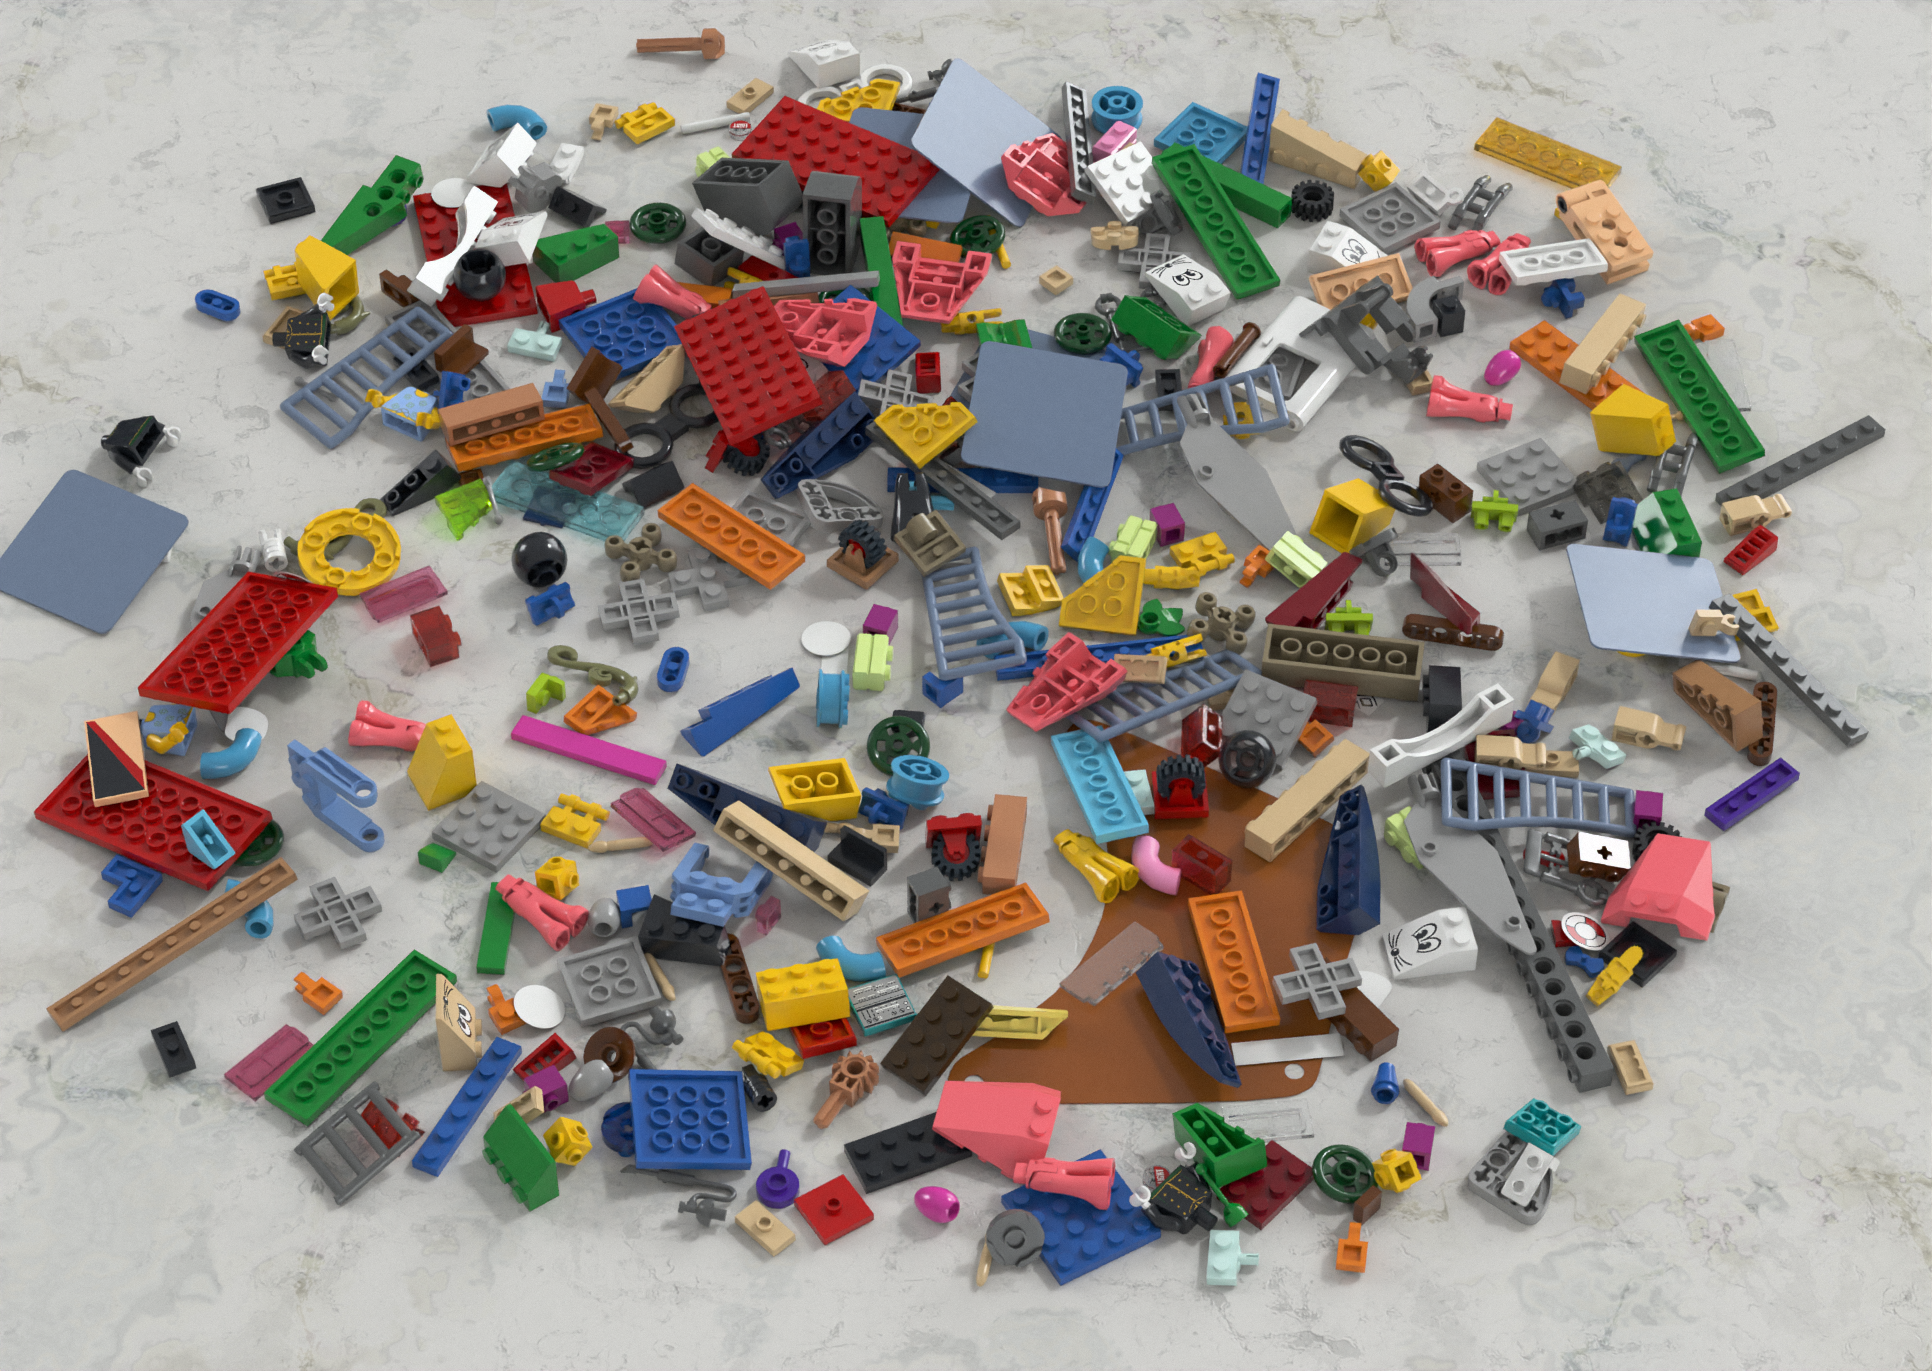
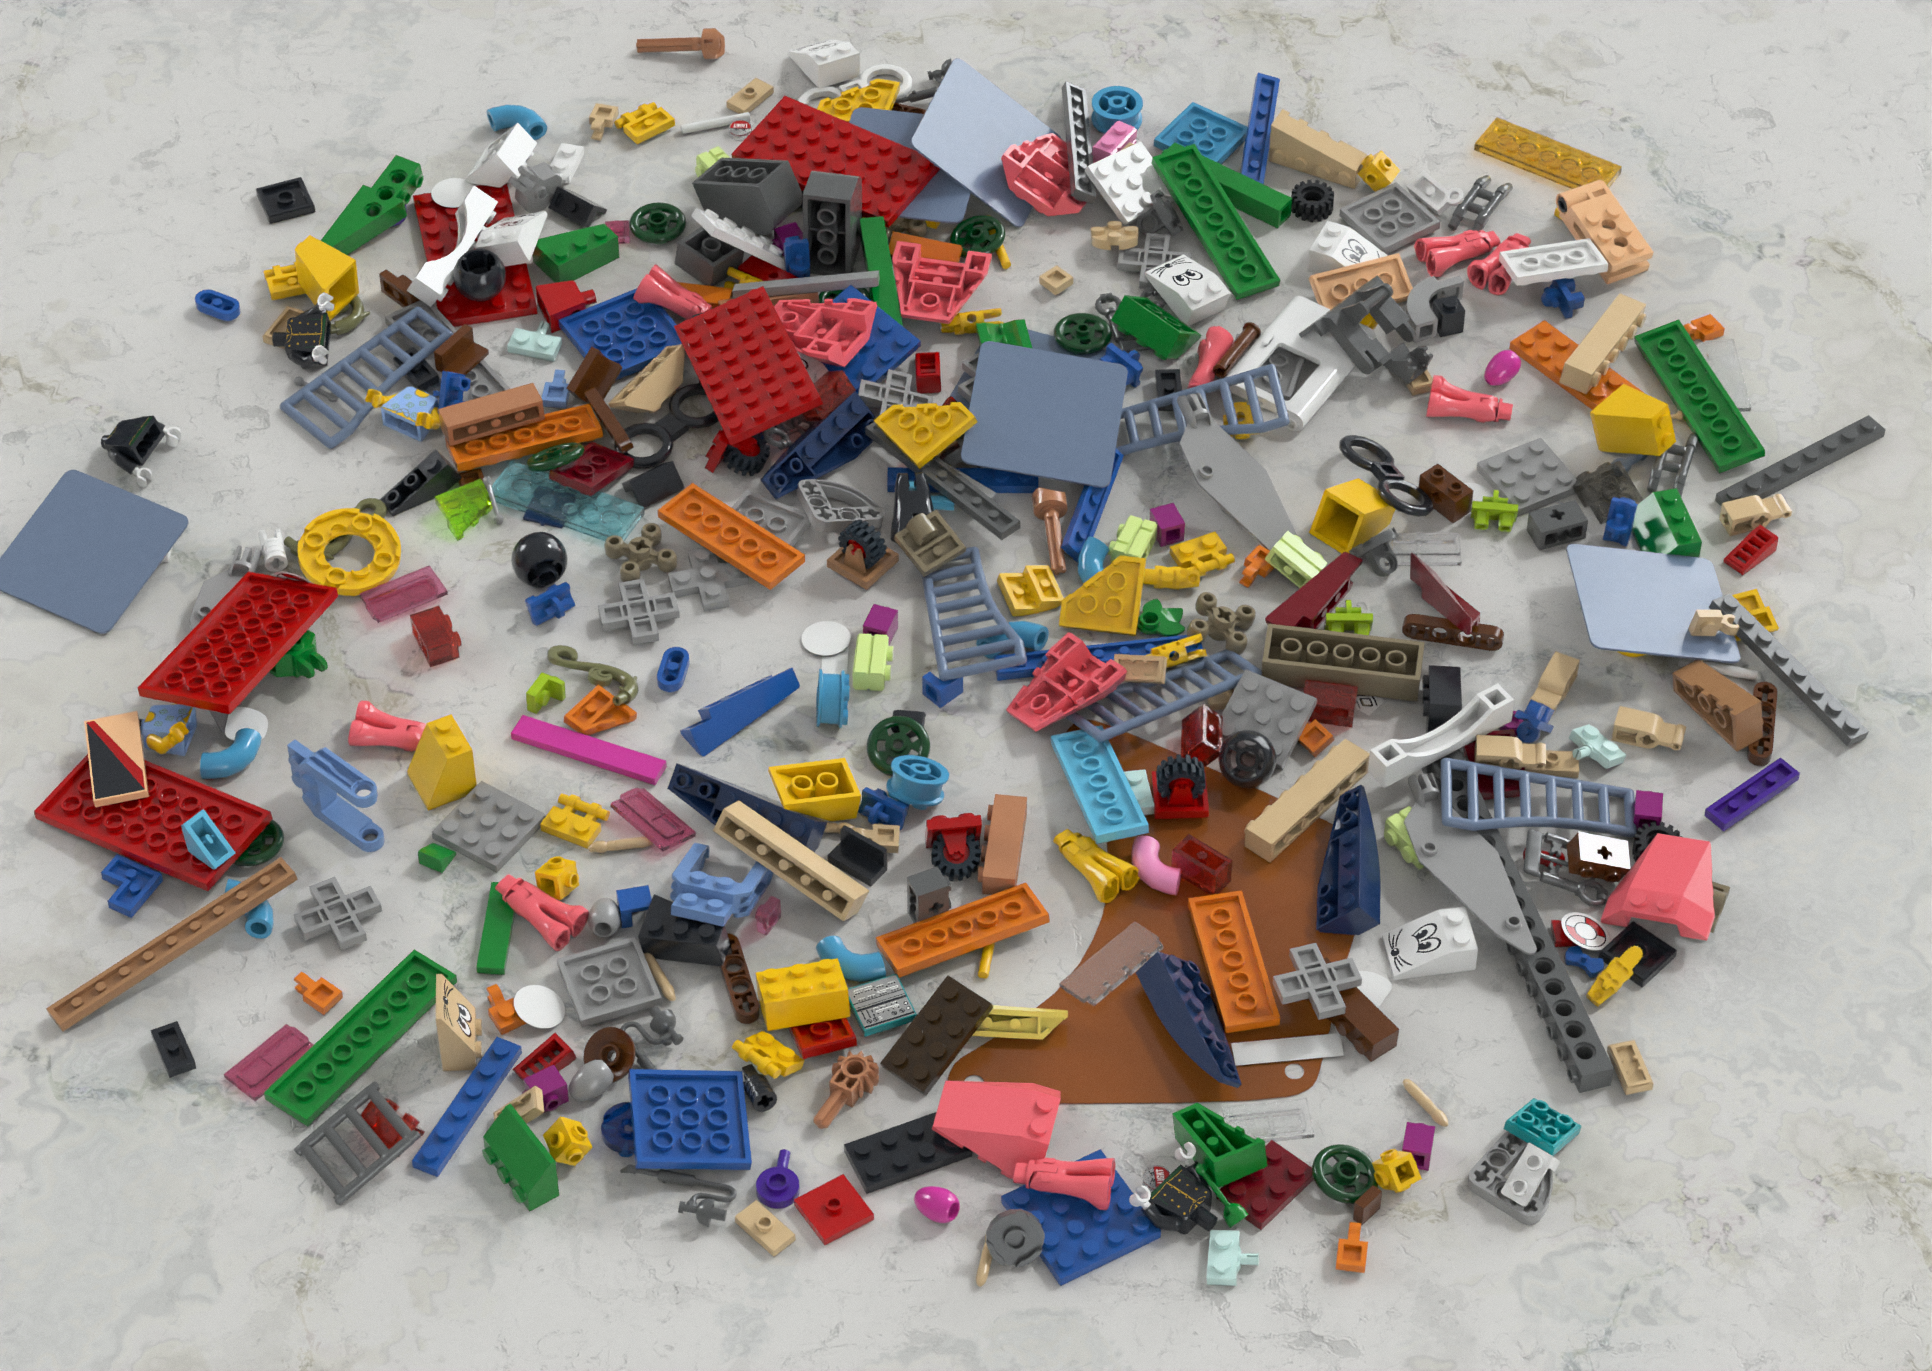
blue cone [1371,1062,1400,1104] -> none

